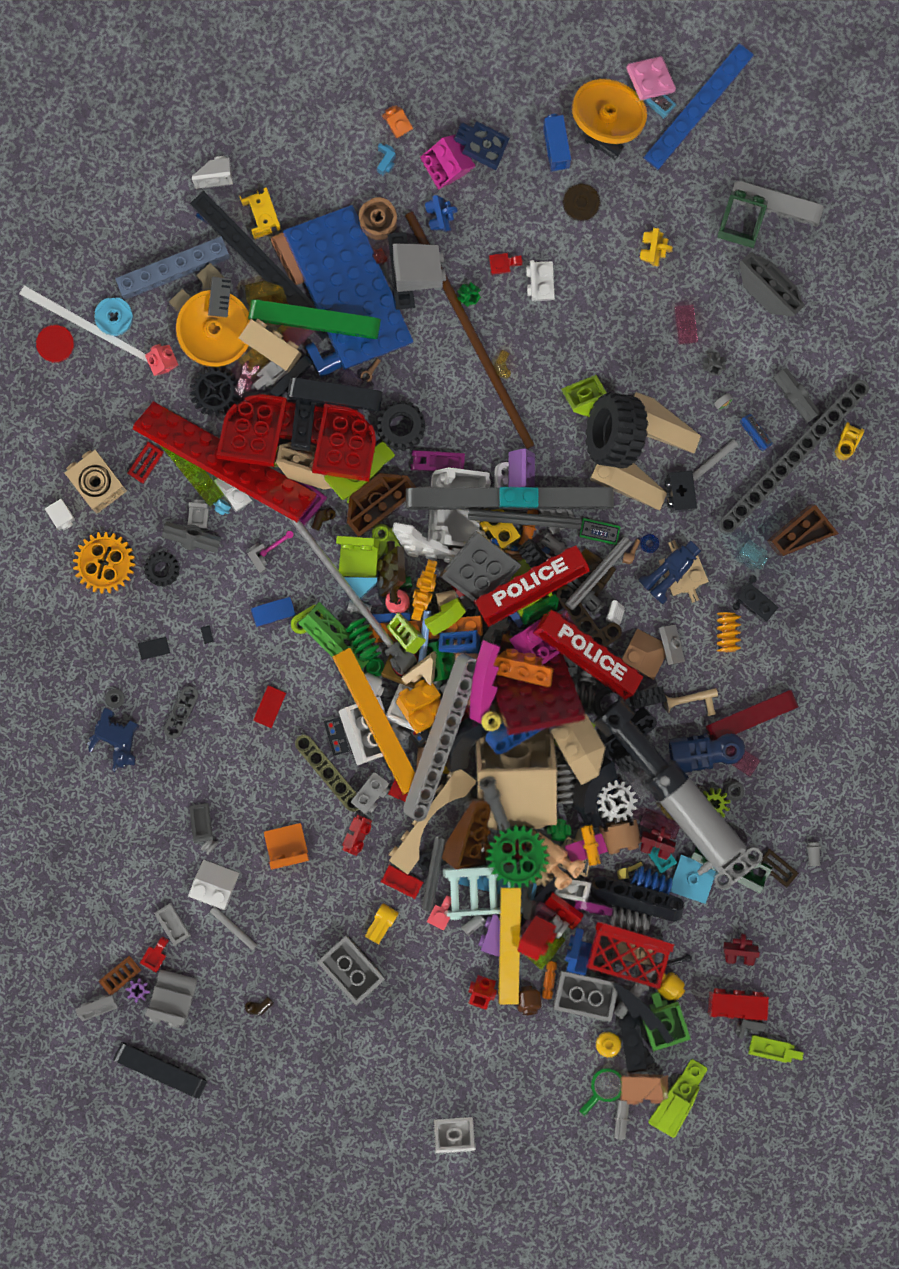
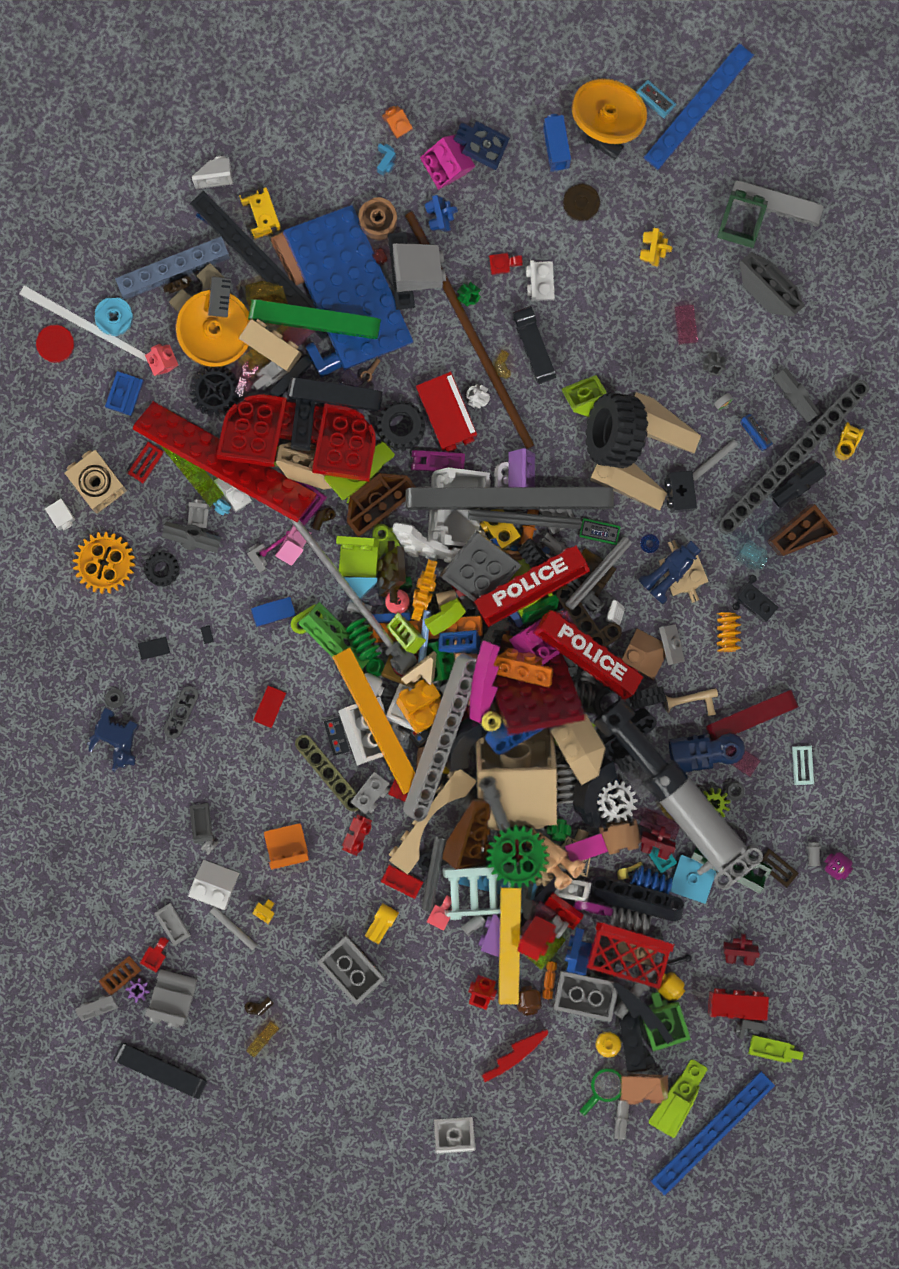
teal plate [499,487,539,508] -> none
light orange pin [580,825,601,866] -> none
medium nougat hand [622,539,640,564] -> none
bright pink plate [626,56,676,100] -> none
none -> blue plate [105,371,144,417]
none -> dark brown gear [163,276,192,294]
none -> clear yellow axle [246,1021,279,1057]
none -> yellow tile [252,899,275,924]
none -> bright pink slope [275,525,311,566]
none -> red panel [416,372,477,452]
none -> white gear [466,384,490,409]
none -> red slope [482,1029,549,1082]
none -> black beam [512,306,556,385]
none -> blue plate [651,1071,775,1196]
none -> black piece [771,462,827,509]
none -> light aqua tile [792,746,814,785]
none -> magenta head [824,852,854,880]

